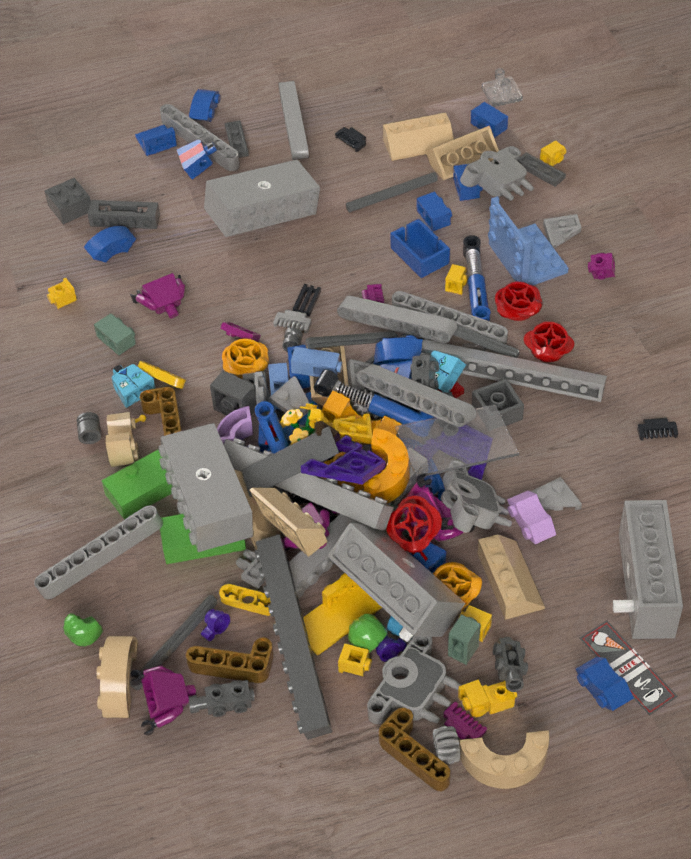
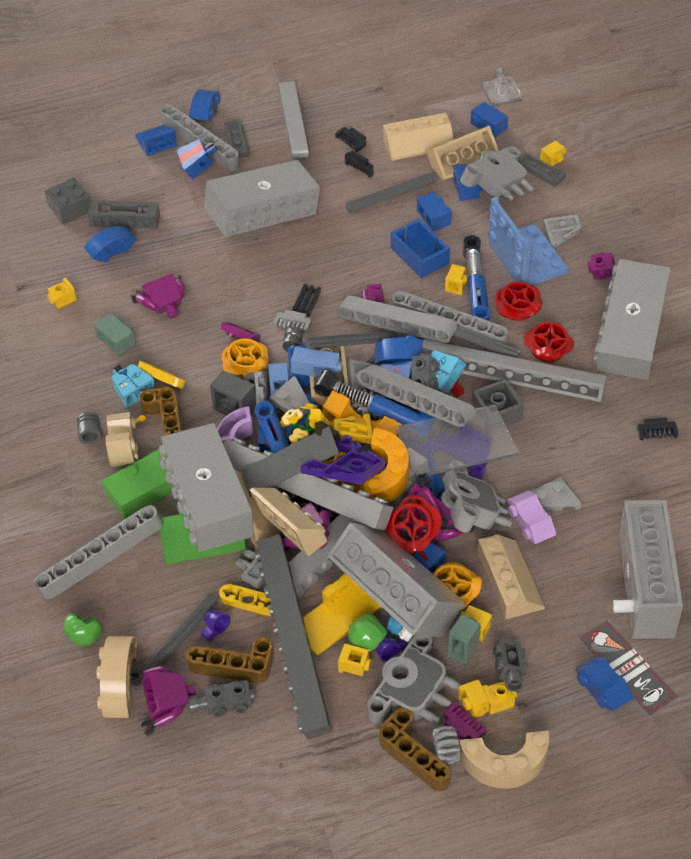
none -> black piece [345,150,374,178]
none -> light grey piece [594,259,670,380]

